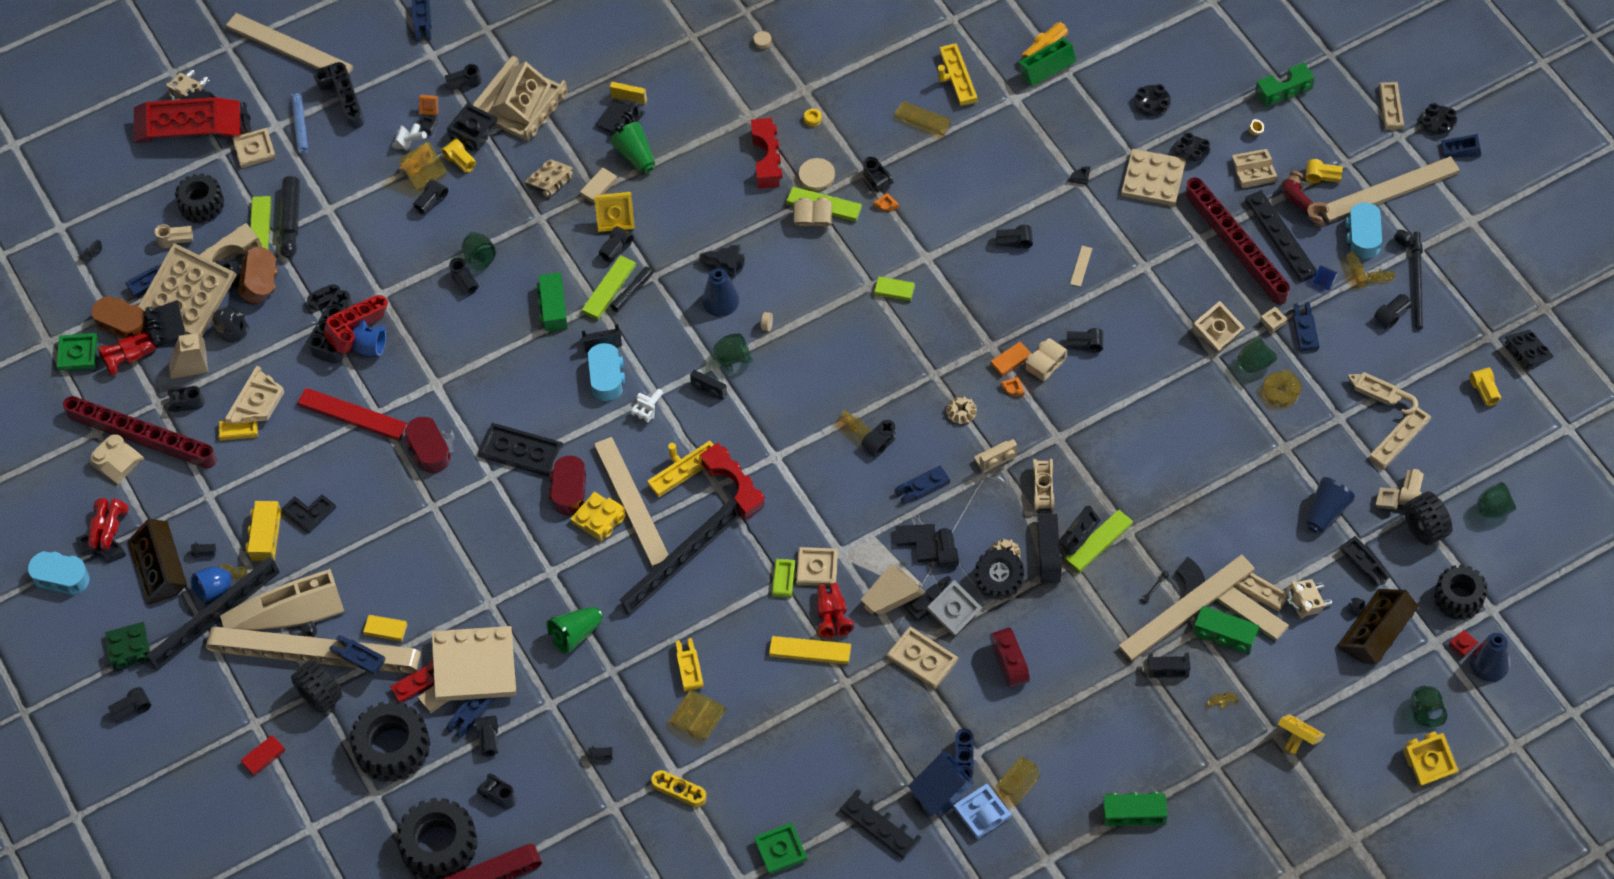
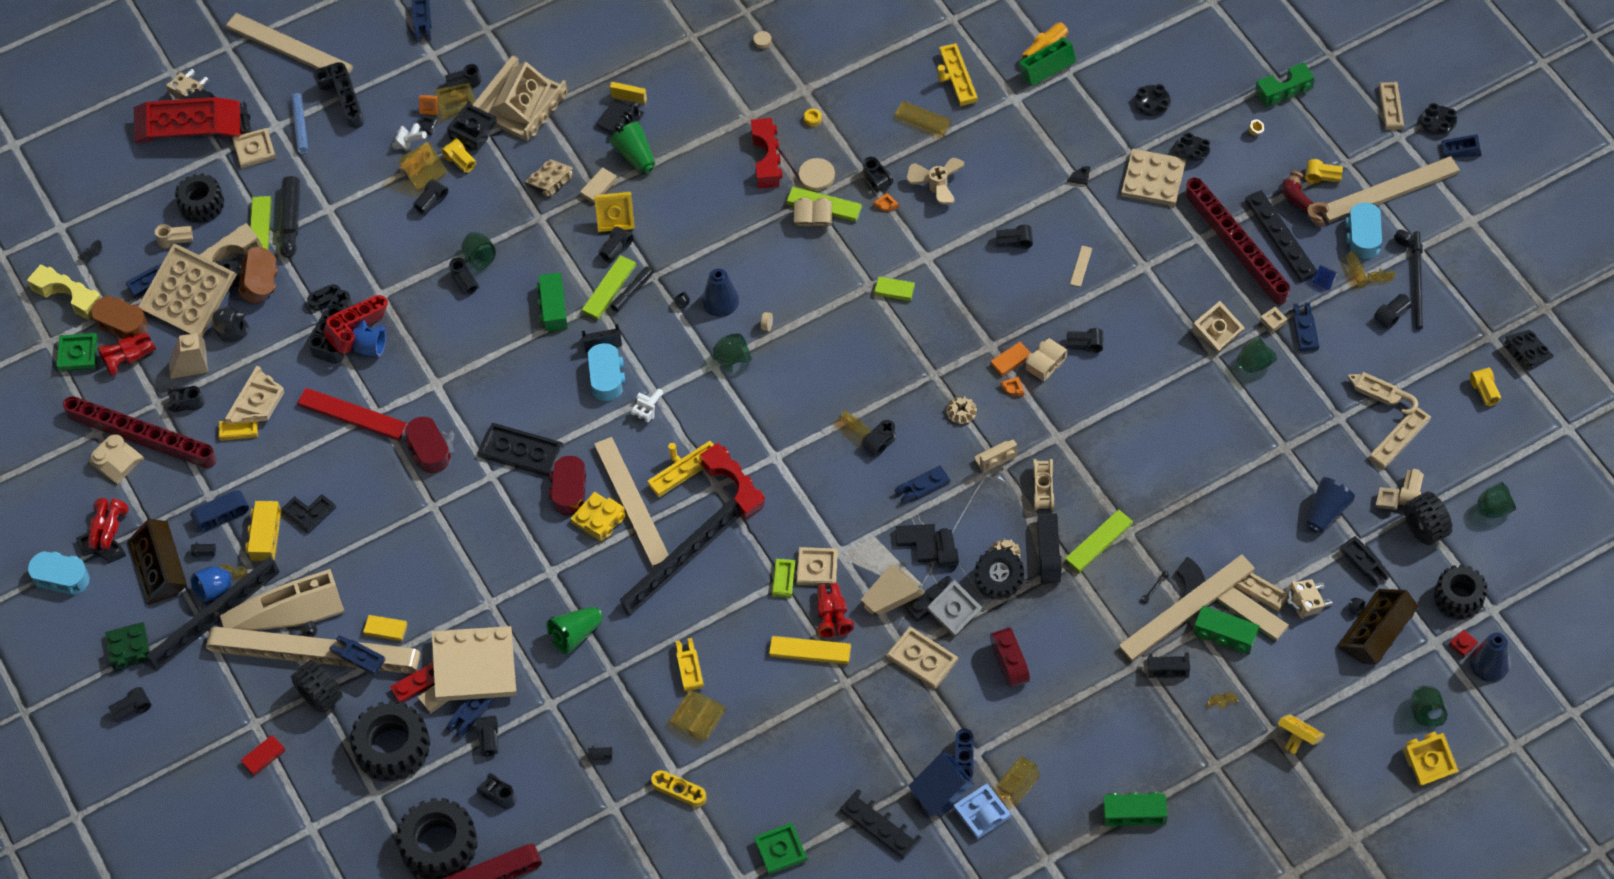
black hinge [144,300,186,346] -> none
black plate [690,369,727,400] -> none
black rock [699,245,745,277] -> none
black hinge [1059,505,1101,556] -> none
tan slope [1232,149,1278,188] -> none
clear yellow plate [1263,370,1302,407] -> none
none -> light yellow arch [27,264,101,321]
none -> dark blue beam [190,490,249,532]
none -> clear yellow plate [435,82,475,119]
none -> black hinge [673,291,690,308]
none -> tan piece [907,158,964,204]

